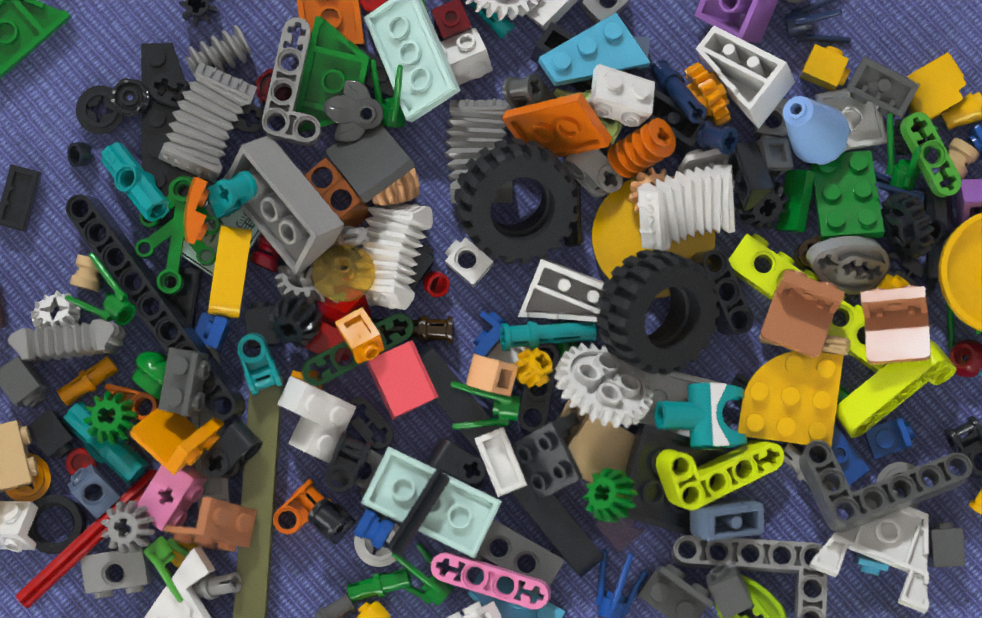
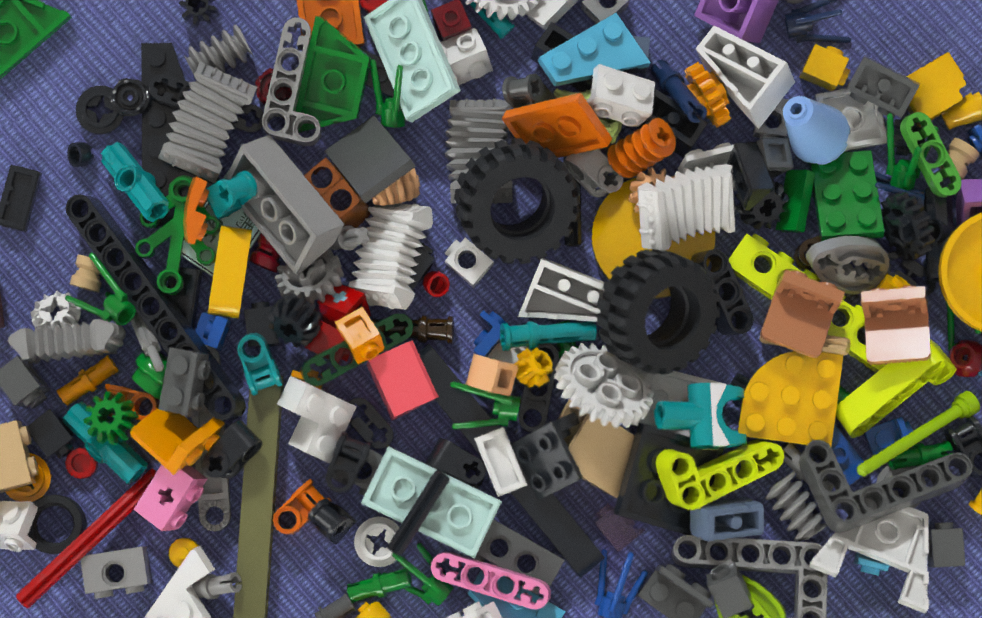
sand blue brick [68,464,121,519] -> none
light grey gear [100,501,156,554] -> none
bright green plant [143,535,190,602] -> none
nougat bracket [164,497,257,552] -> none
clear yellow dish [312,245,375,302] -> none
dark grey plate [323,80,384,142] -> none
blue wheel [353,507,396,550] -> none
green gear [583,468,639,523] -> none
dark blue bush [697,121,739,155] -> none
none -> light grey axle [131,311,164,372]
none -> light grey piece [765,471,828,542]
none -> lime piece [857,391,980,476]
none -> green pin [888,441,953,470]

